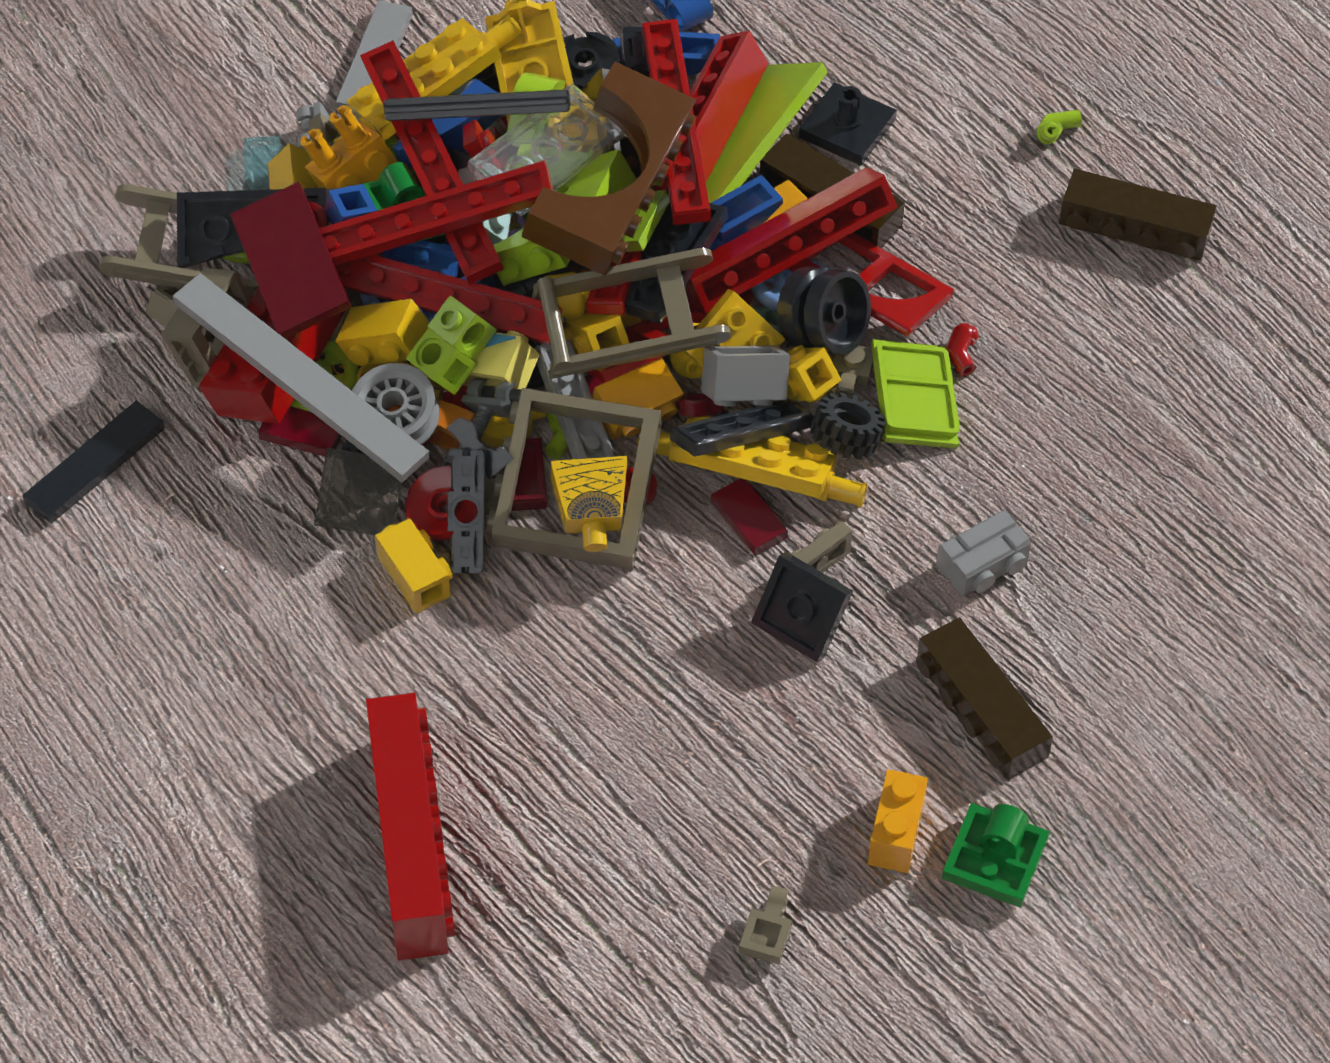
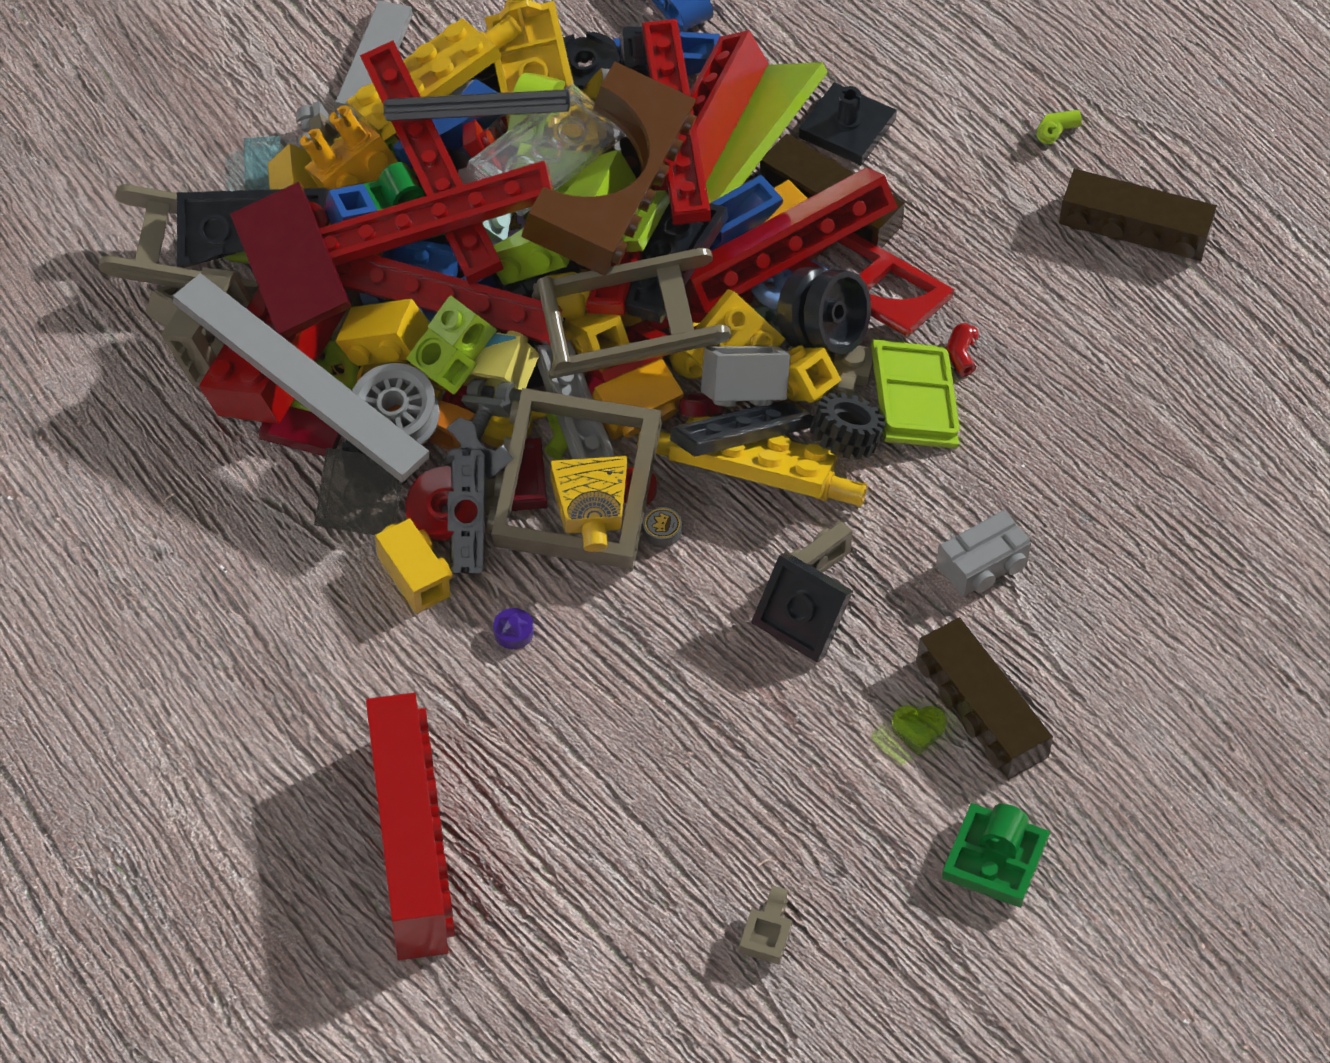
black tile [22,401,165,524] -> none
dark red tile [711,478,788,556] -> none
light orange brick [867,769,928,874] -> none
none -> dark purple tile [493,608,534,649]
none -> tile [643,507,682,547]
none -> clear neon green tile [892,705,946,755]

